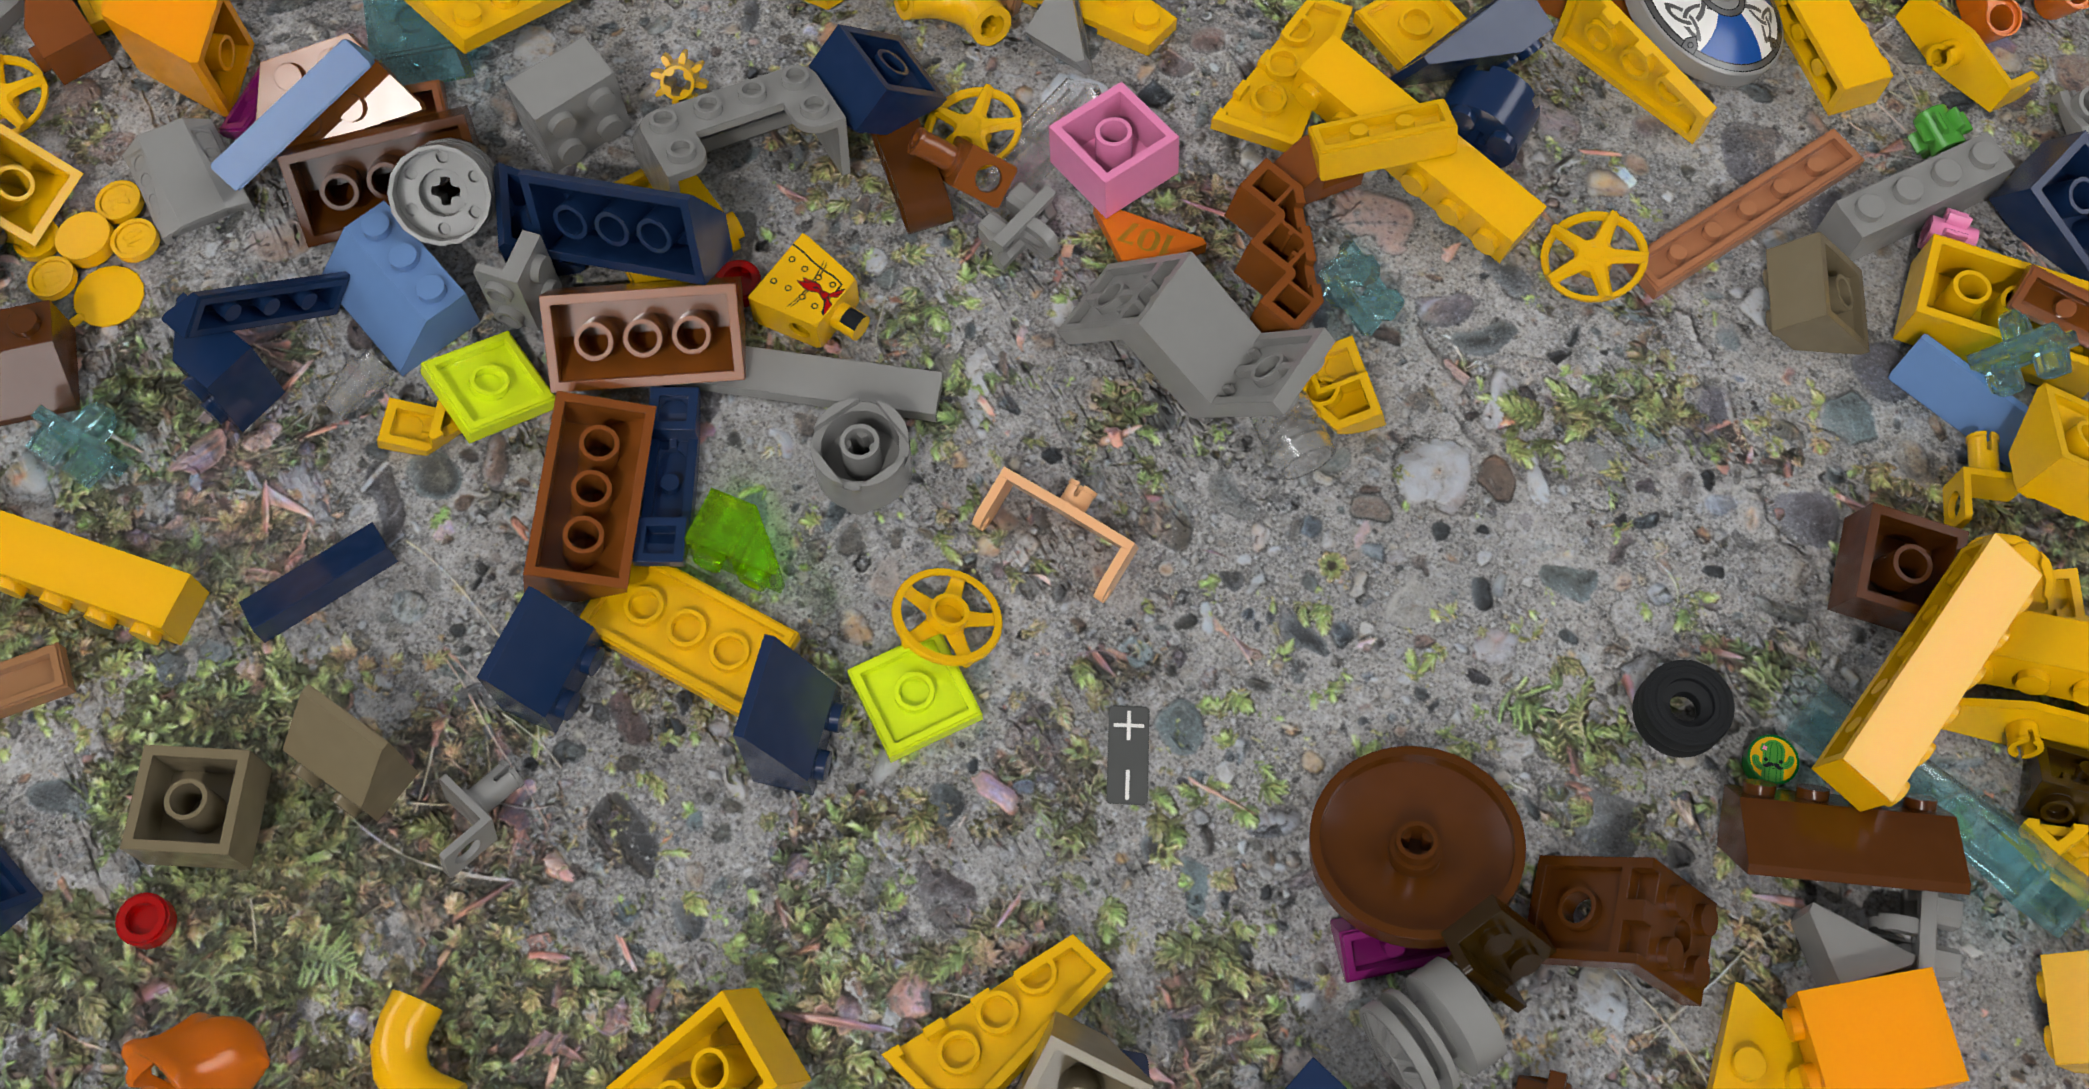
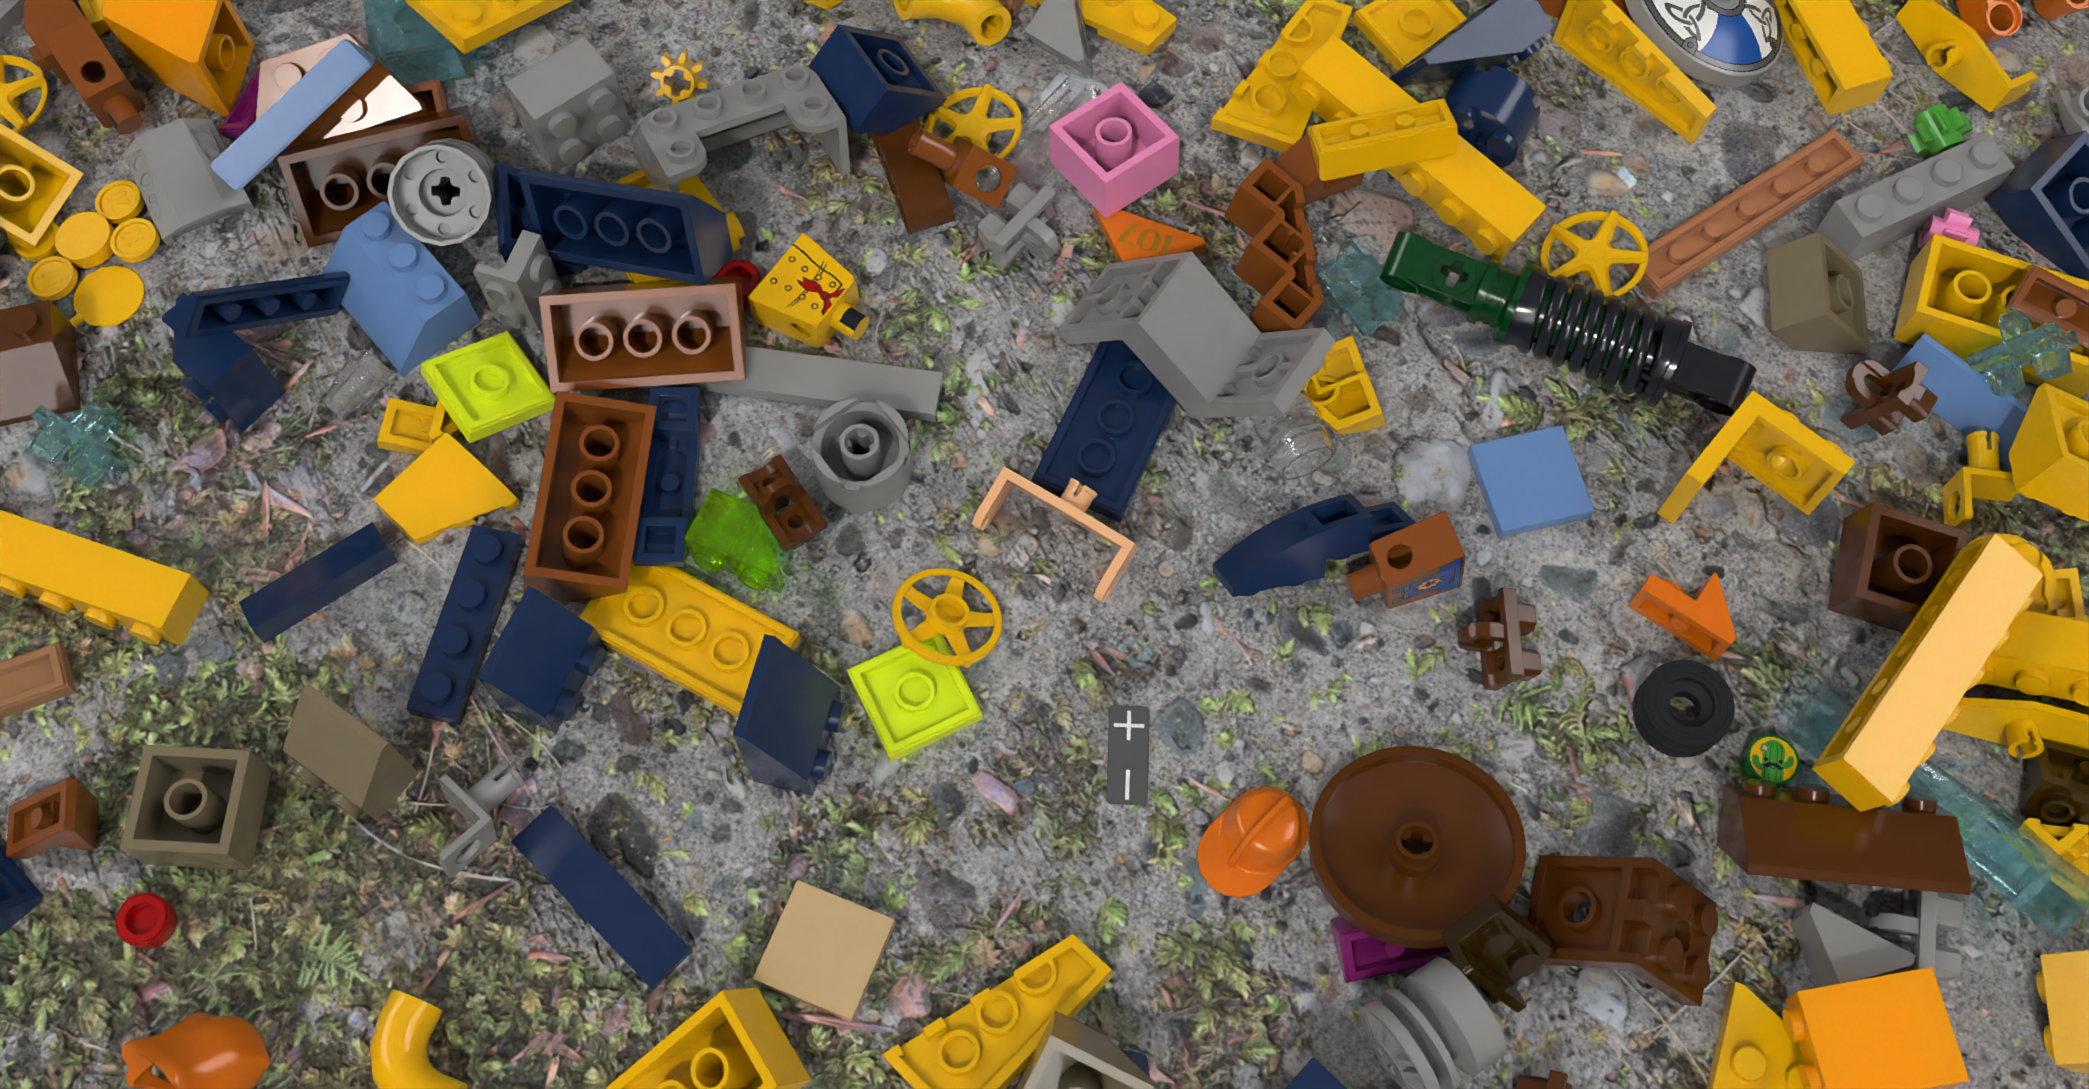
none -> dark orange slope [6,778,99,860]
none -> dark orange torso [42,16,145,134]
none -> yellow slope [372,432,520,545]
none -> dark blue plate [406,525,525,726]
none -> dark blue slope [511,805,693,990]
none -> reddish brown hips [738,454,827,552]
none -> tan tile [752,880,896,1023]
none -> dark blue tile [1032,340,1178,523]
none -> orange piece [1197,786,1309,898]
none -> dark blue slope [1213,493,1416,597]
none -> dark orange torso [1344,511,1466,609]
none -> black piece [1379,232,1757,417]
none -> reddish brown hips [1457,587,1542,691]
none -> medium blue tile [1467,425,1595,538]
none -> orange slope [1628,572,1736,661]
none -> yellow bracket [1657,390,1856,524]
none -> reddish brown hips [1841,360,1938,436]

